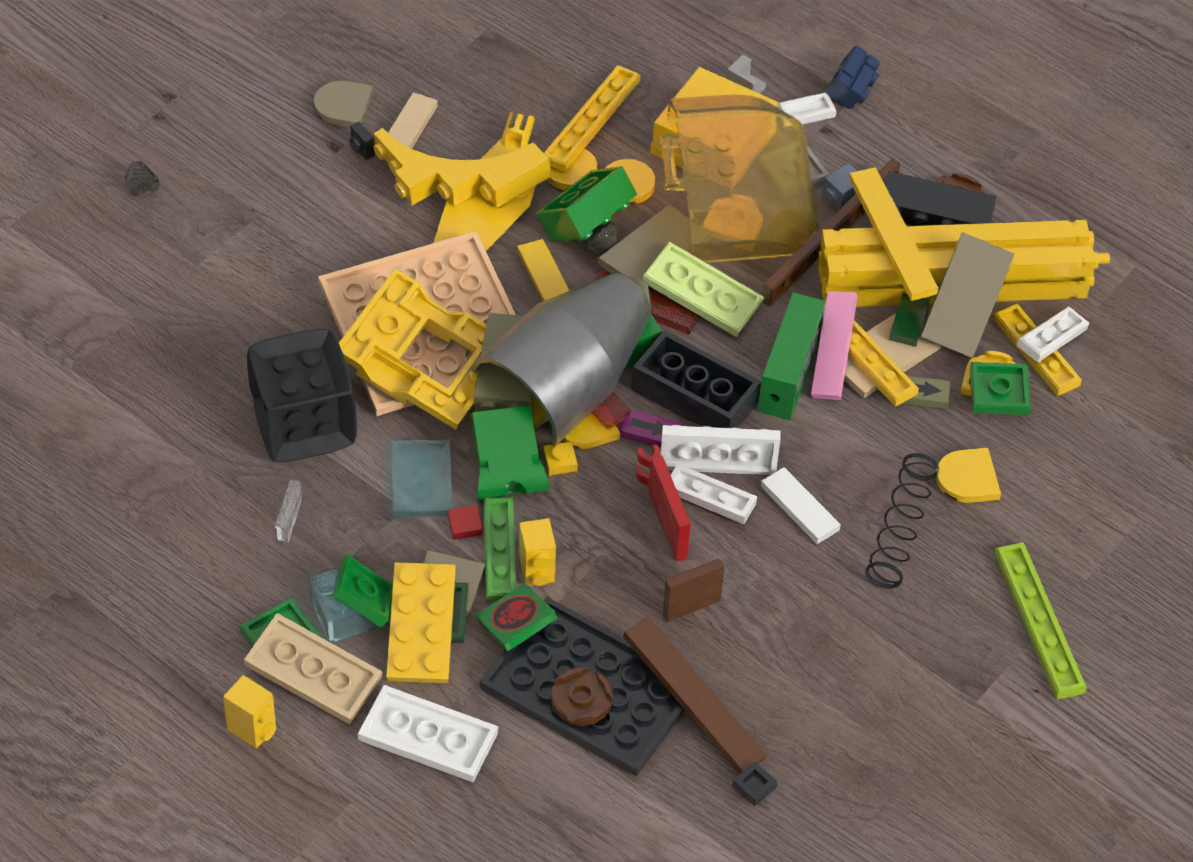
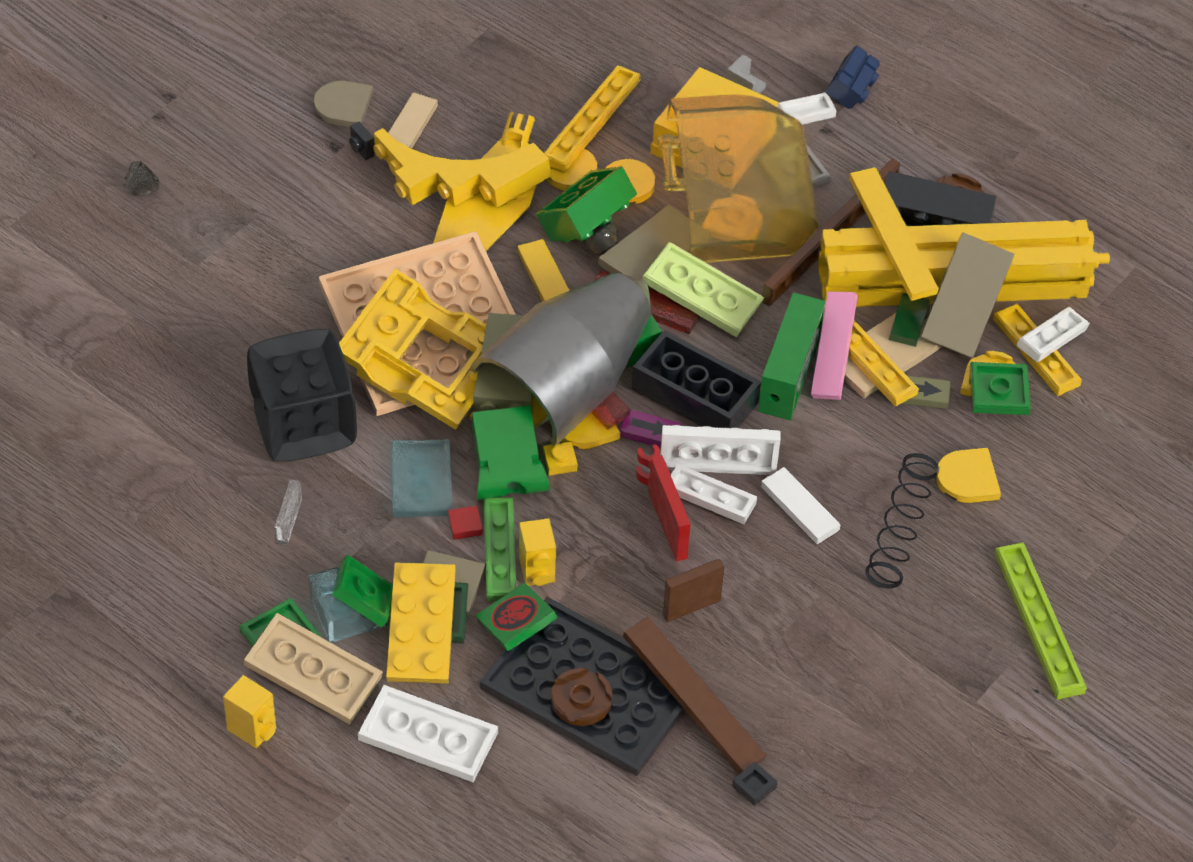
sand blue brick [822,163,857,211] -> none

